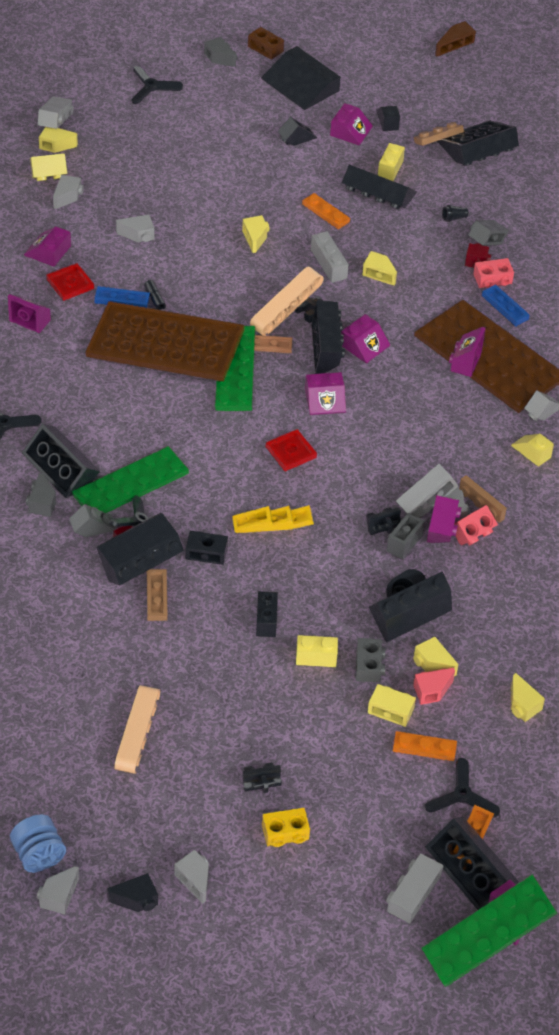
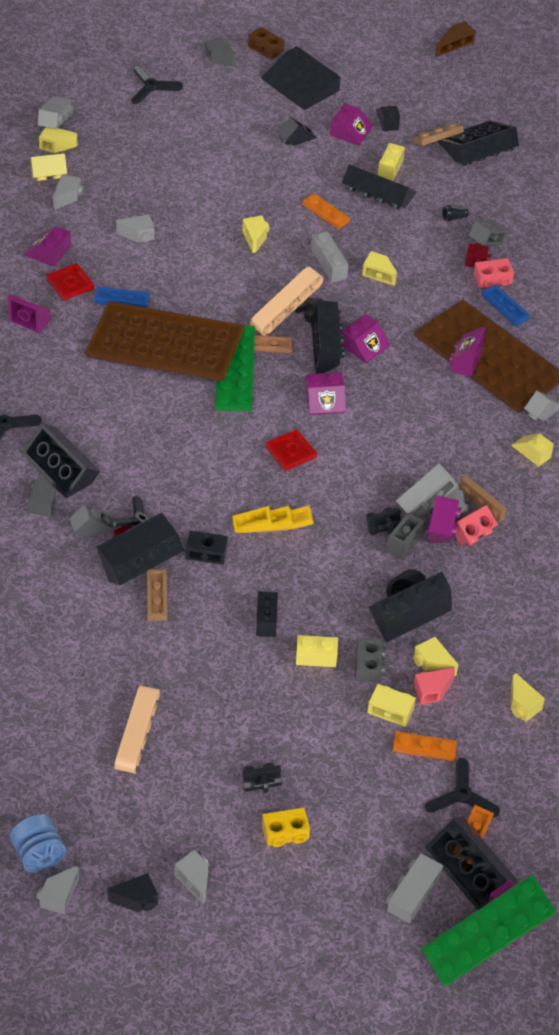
green plate [72,446,189,513] -> none
black piece [144,280,166,310] -> none

